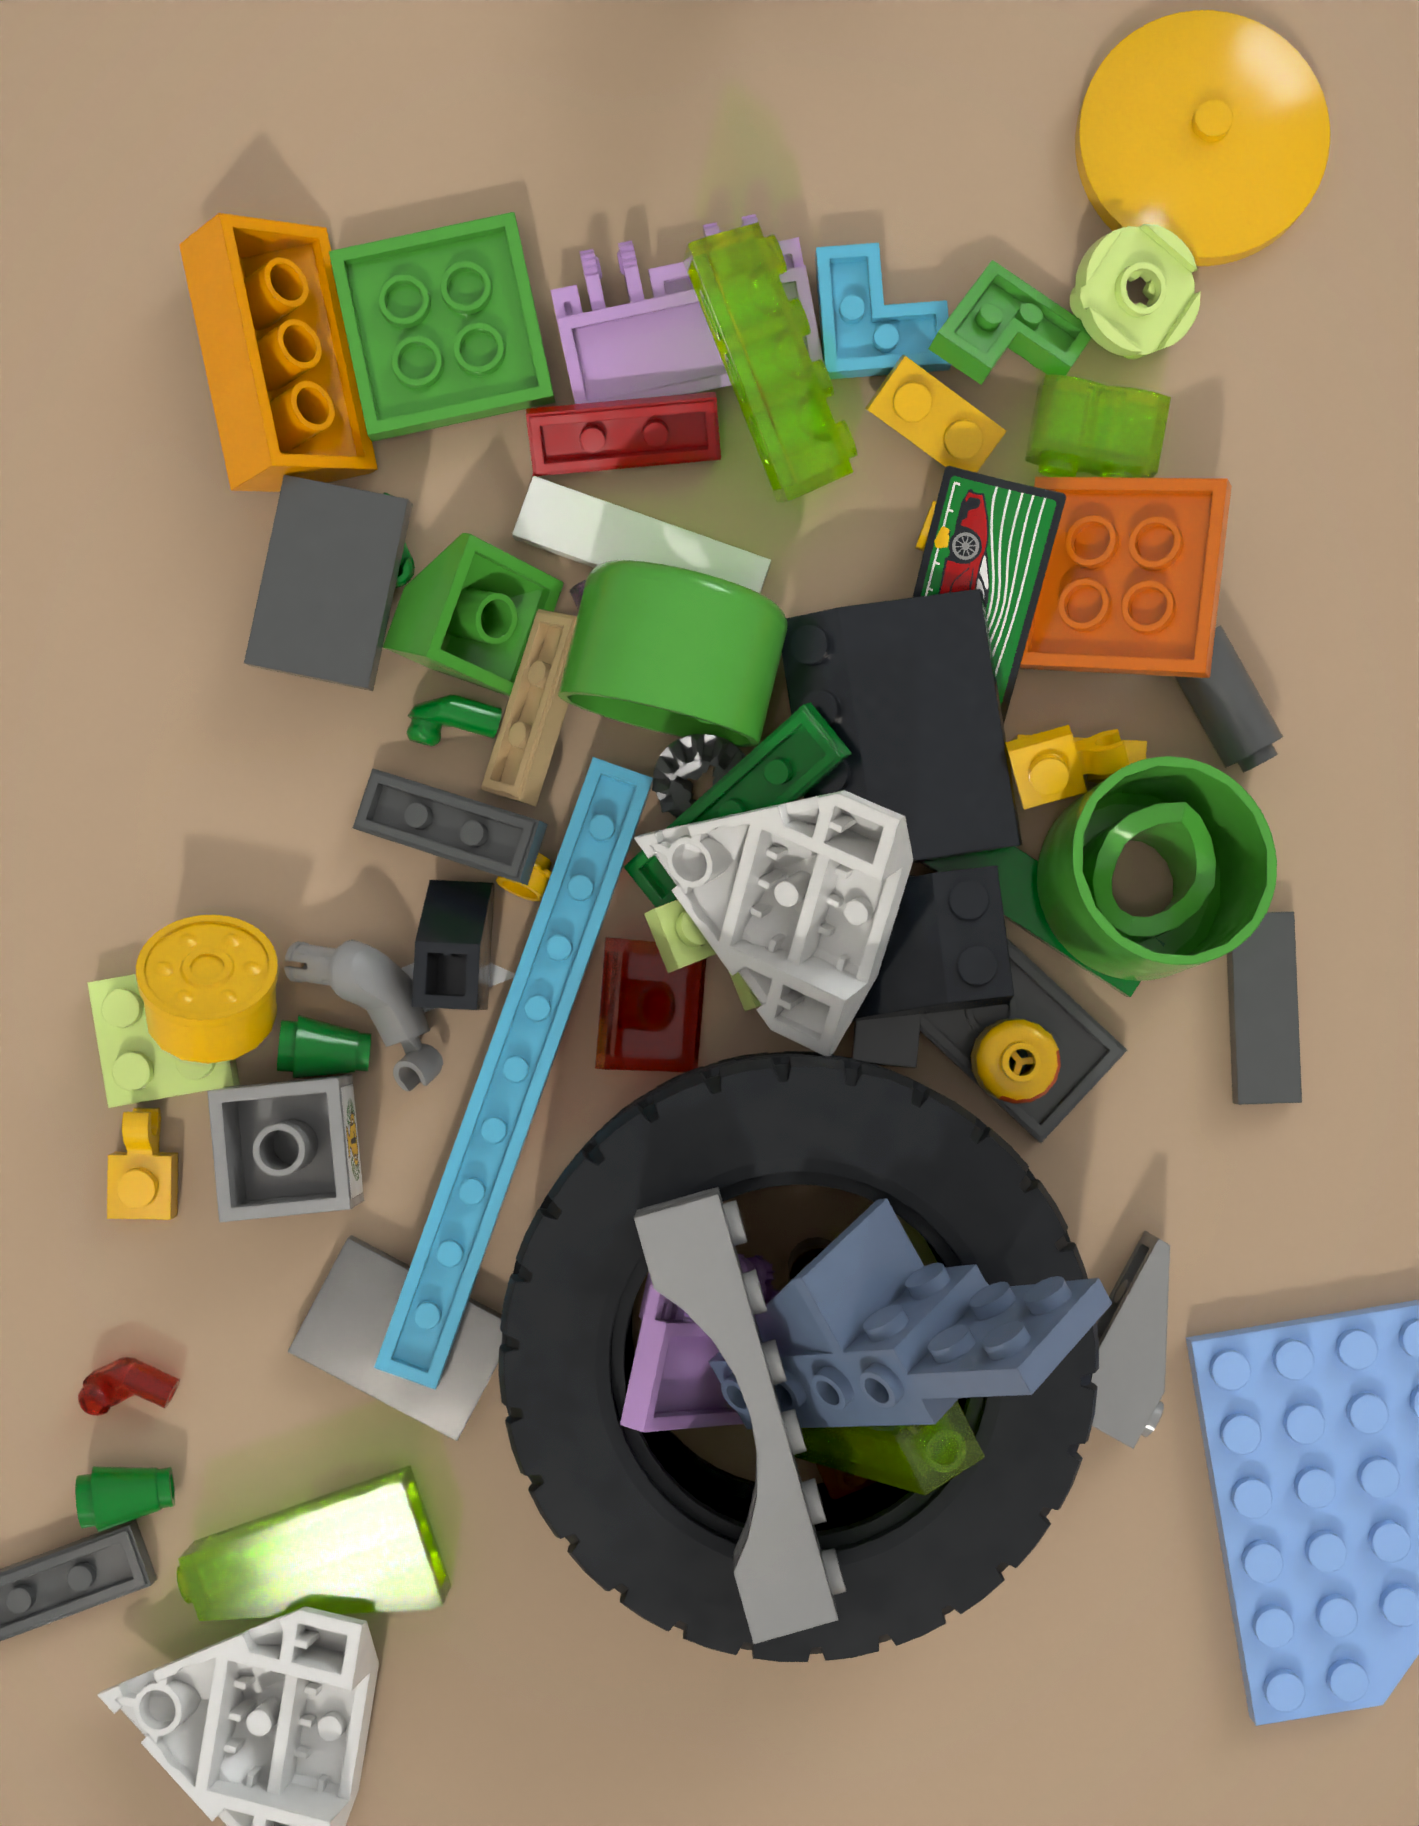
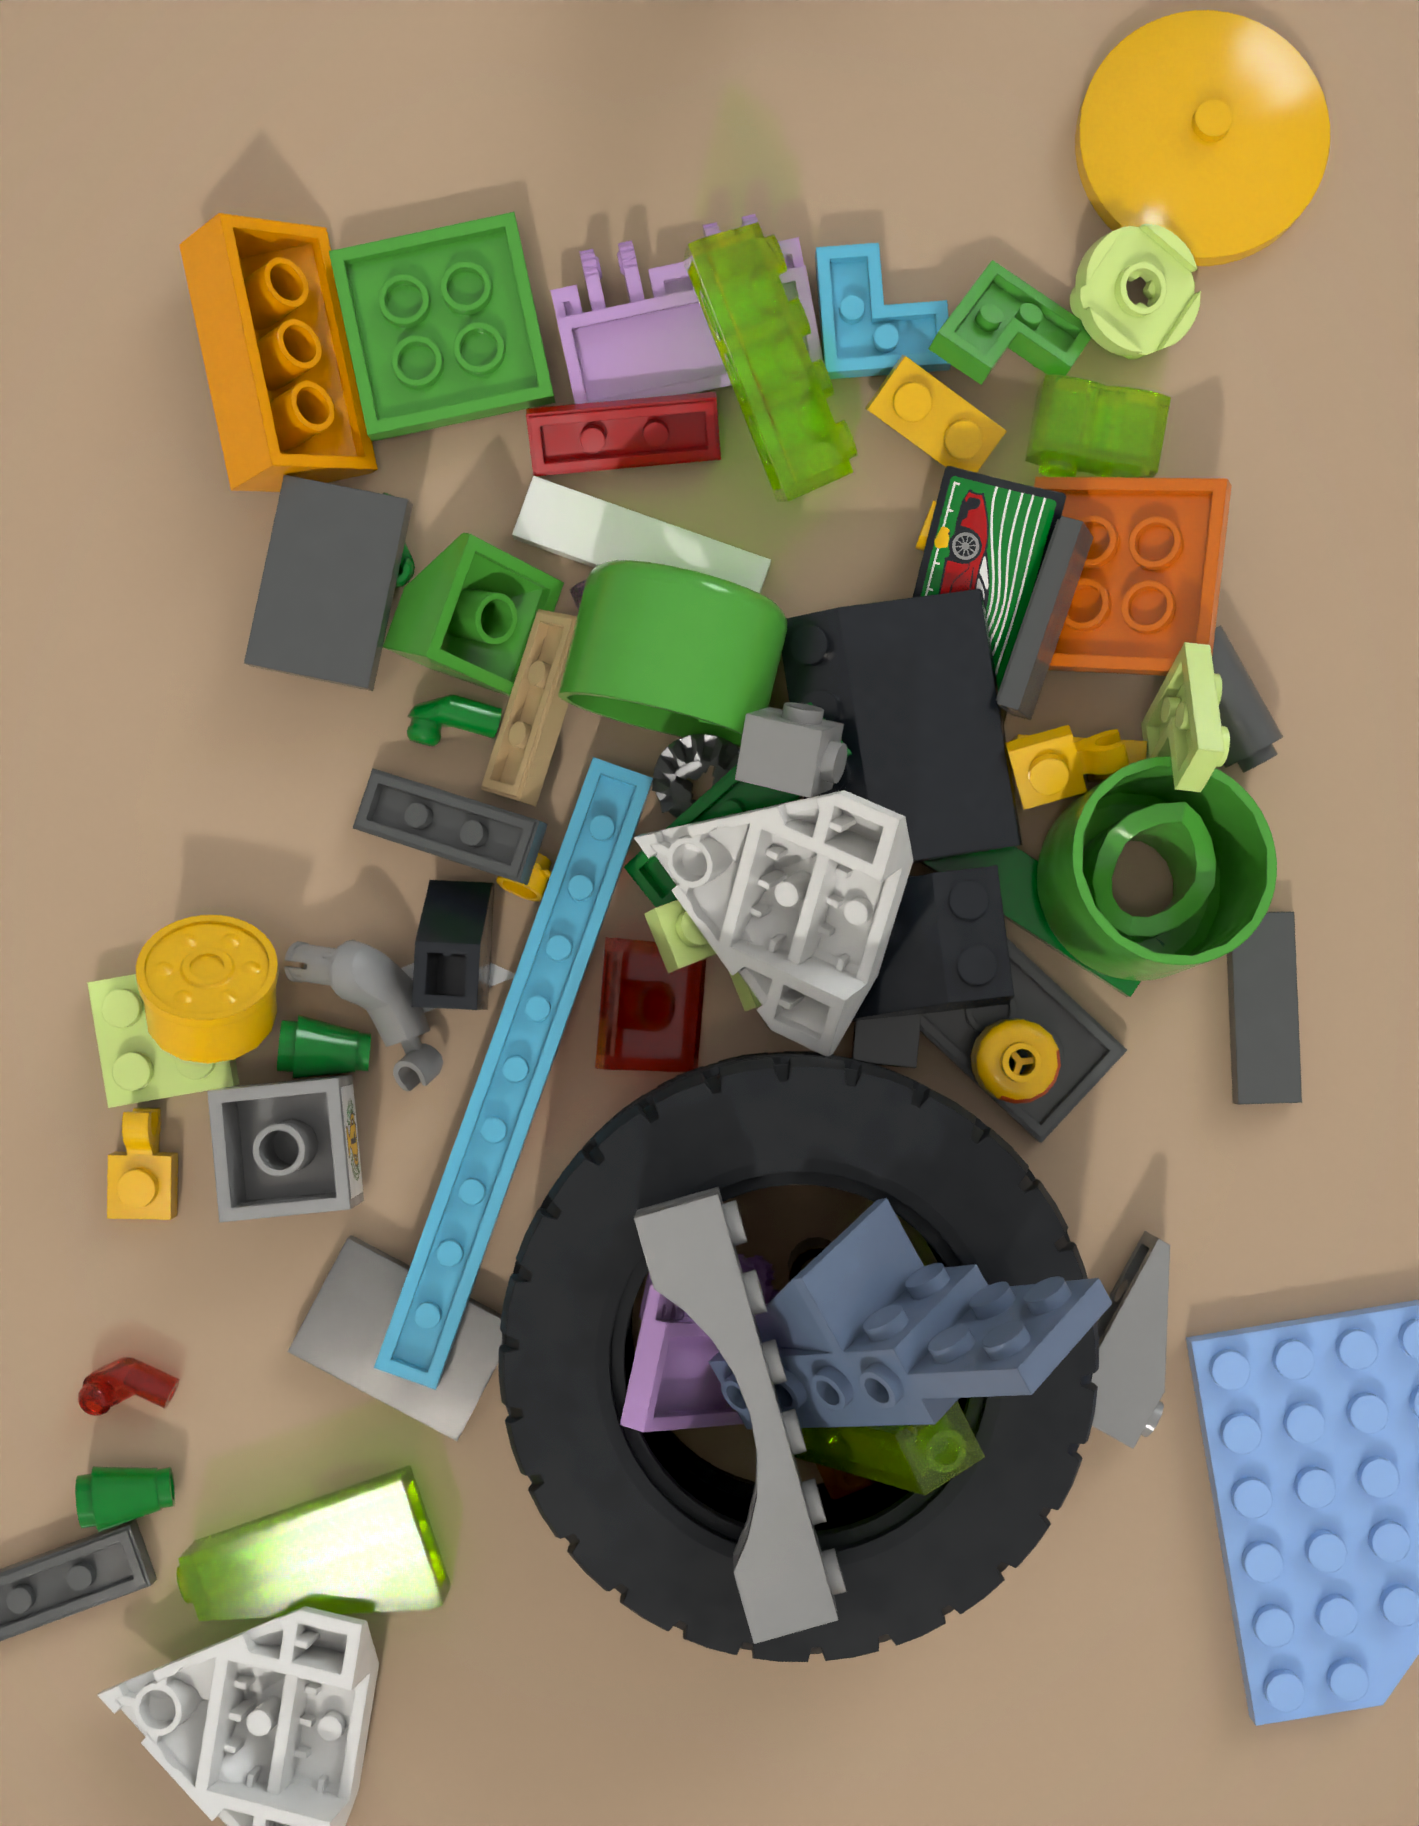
none -> light grey brick [735,702,847,798]
none -> dark grey tile [996,516,1094,720]
none -> yellowish green plate [1141,642,1230,792]

